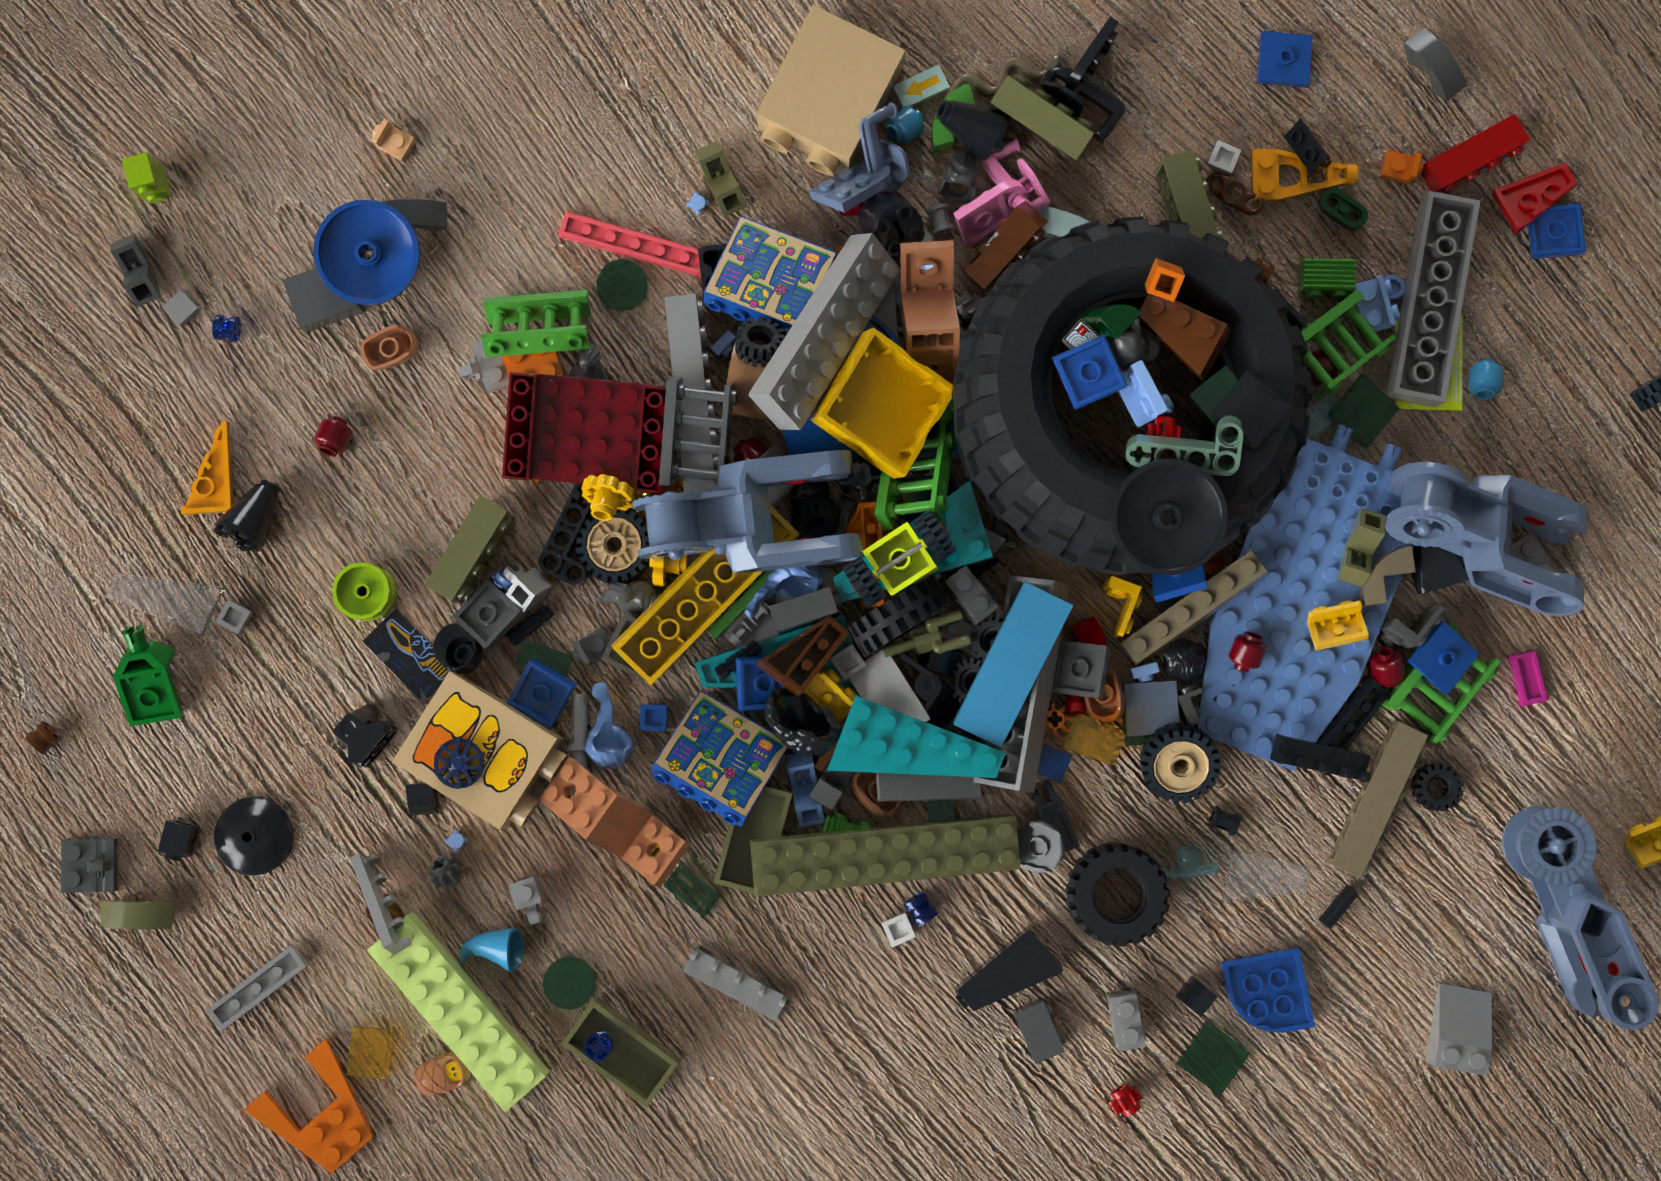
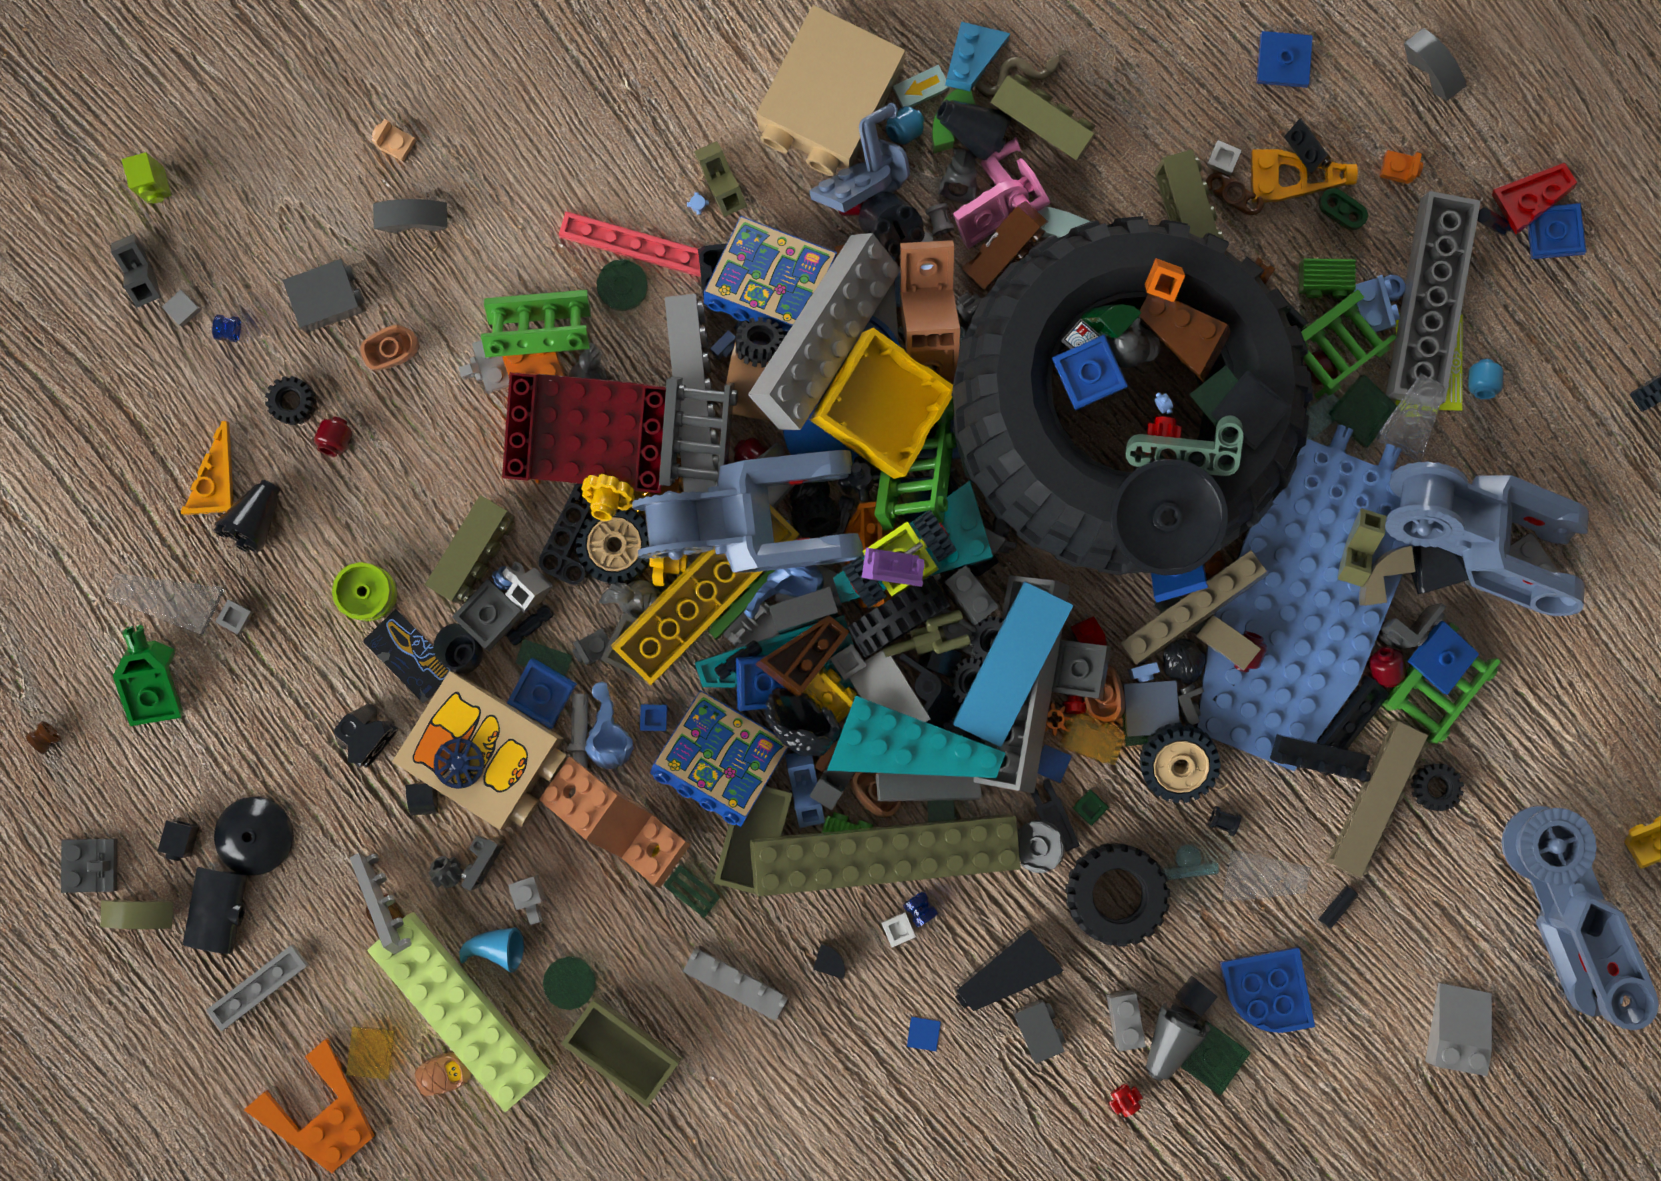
blue dish [313,200,420,305] -> none
light blue piece [445,829,468,852] -> none
clear blue wheel [584,1031,613,1062] -> none
black plate [1038,17,1125,144] -> none
yellow bracket [1101,576,1143,638] -> none
light blue bracket [1118,360,1168,427] -> none
yellow bracket [1307,600,1369,651] -> none
red brick [1421,114,1530,194] -> none
dark pink tile [1508,650,1549,706] -> none
none -> black panel [183,867,247,954]
none -> black tyre [265,376,317,425]
none -> dark grey hinge [461,835,506,891]
none -> black brick [813,941,845,979]
none -> medium lavender hinge [862,548,924,587]
none -> blue sticker [907,1017,941,1051]
none -> dark azure wing [945,22,1010,91]
none -> dark green tile [1072,789,1109,826]
none -> dark grey cone [1146,1003,1210,1081]
none -> dark tan brick [1196,616,1261,670]
none -> clear wing [1376,374,1445,462]
none -> black piece [1477,208,1512,236]

